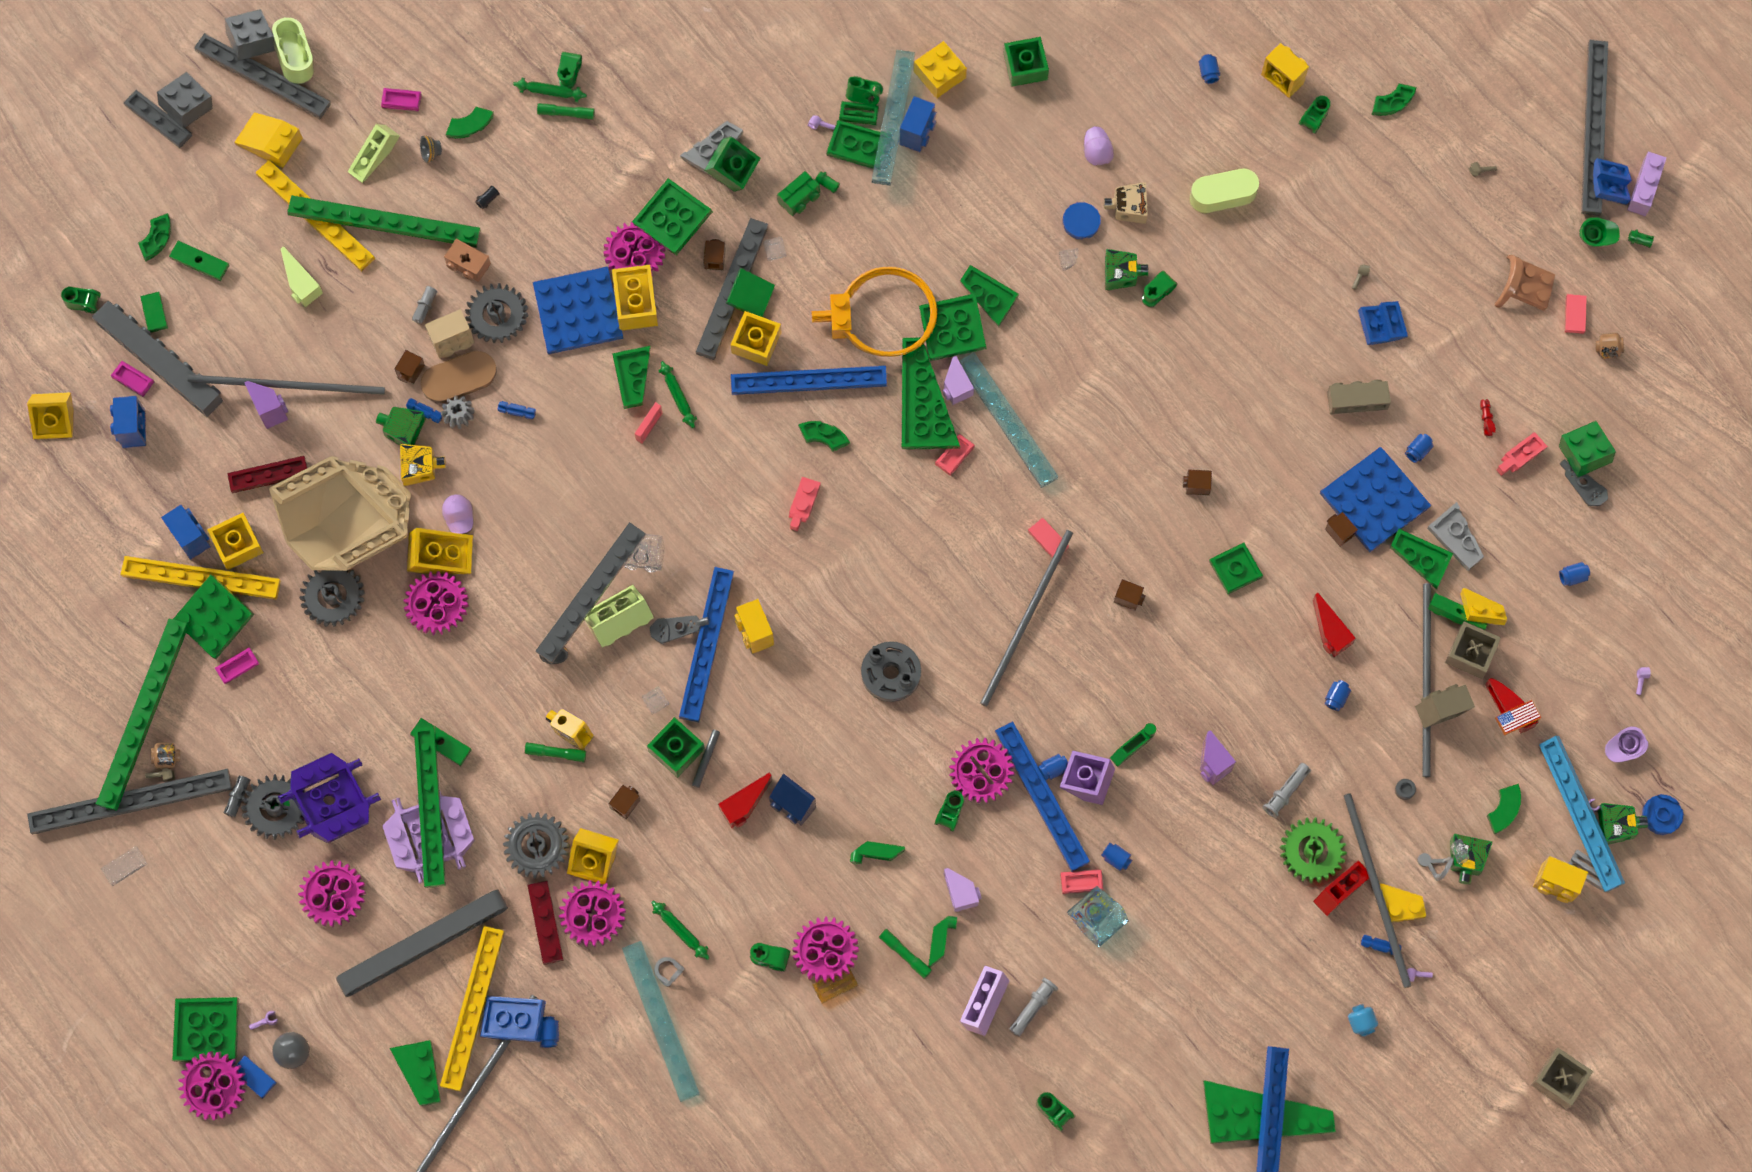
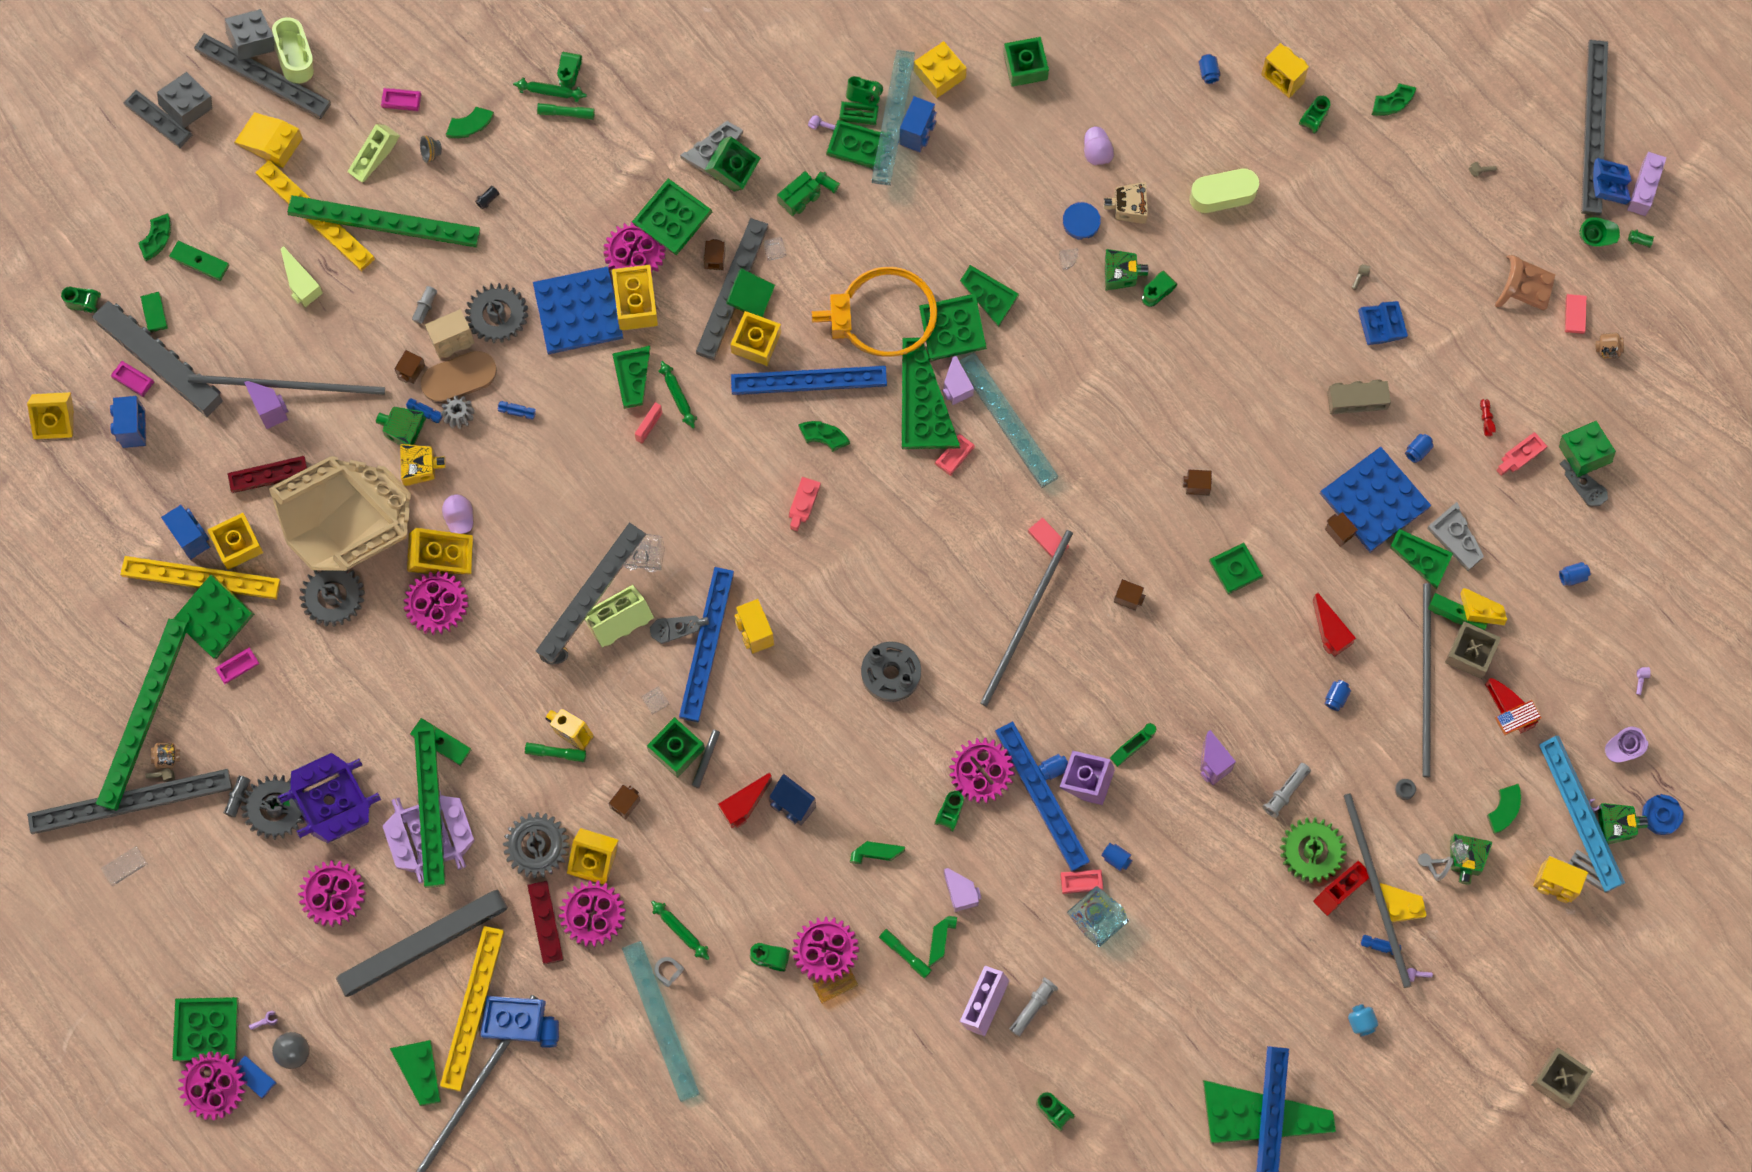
nougat brick [444,239,491,282] -> none
dark tan brick [1415,684,1475,729] -> none

